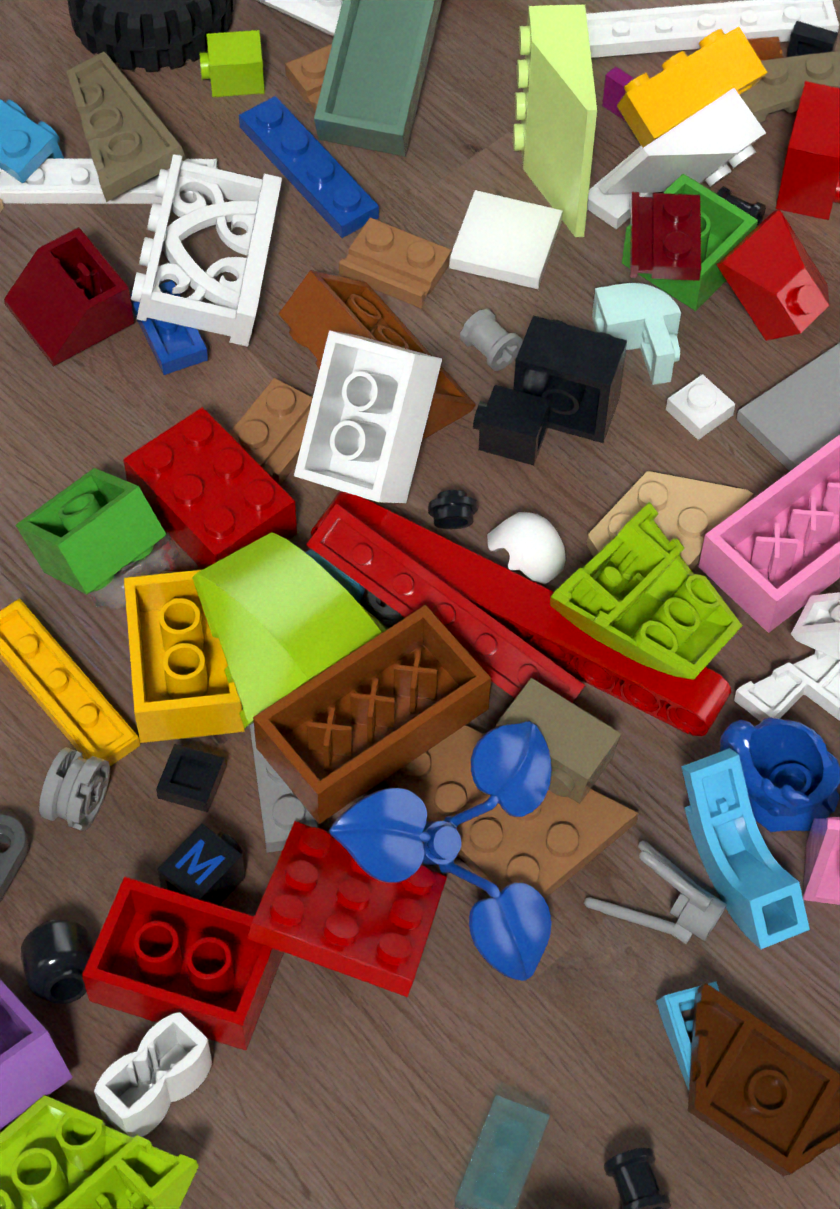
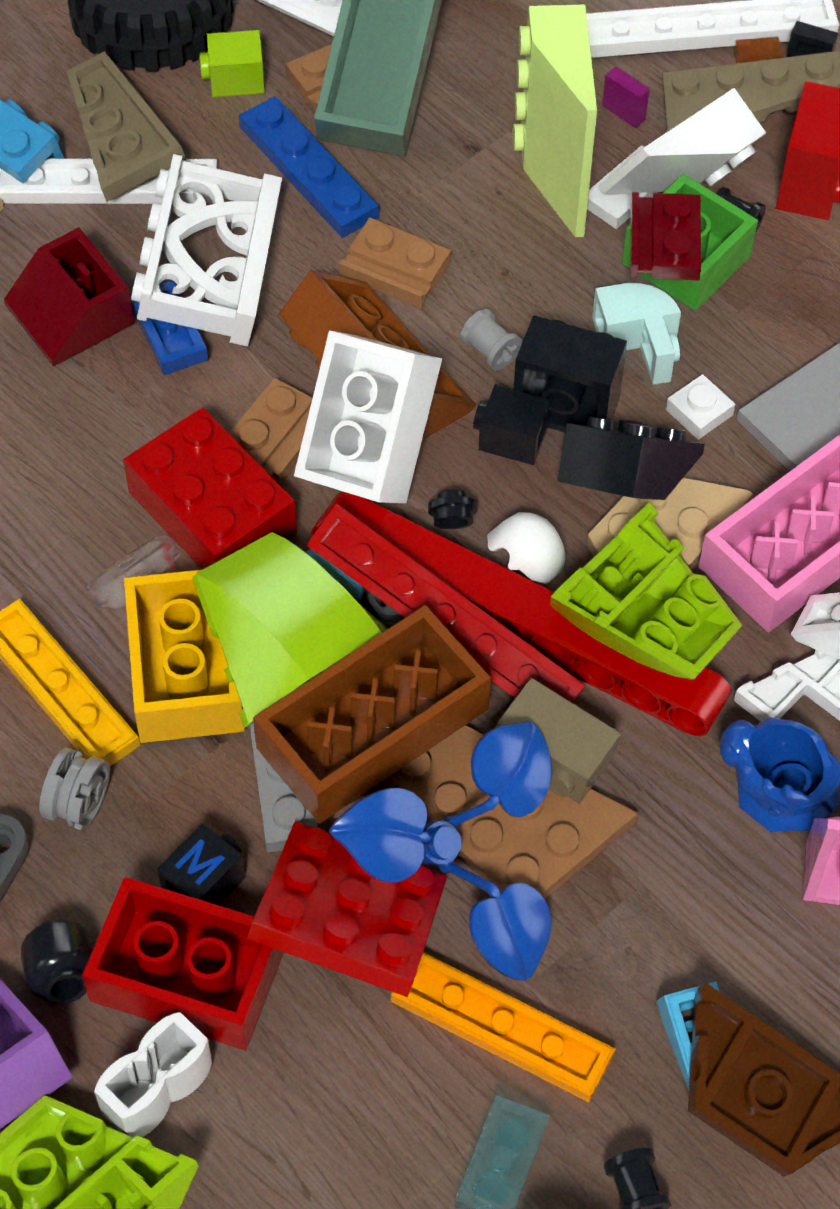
bright green brick [15,468,167,595] -> none
black plate [156,744,226,813] -> none
white tile [449,190,563,289] -> none
light grey plant [584,841,727,944] -> none
yellow brick [617,26,768,148] -> none
medium azure arch [681,748,810,949] -> none
red slope [716,209,829,341] -> none
none -> light orange tile [391,952,615,1103]
none -> black slope [557,416,705,500]

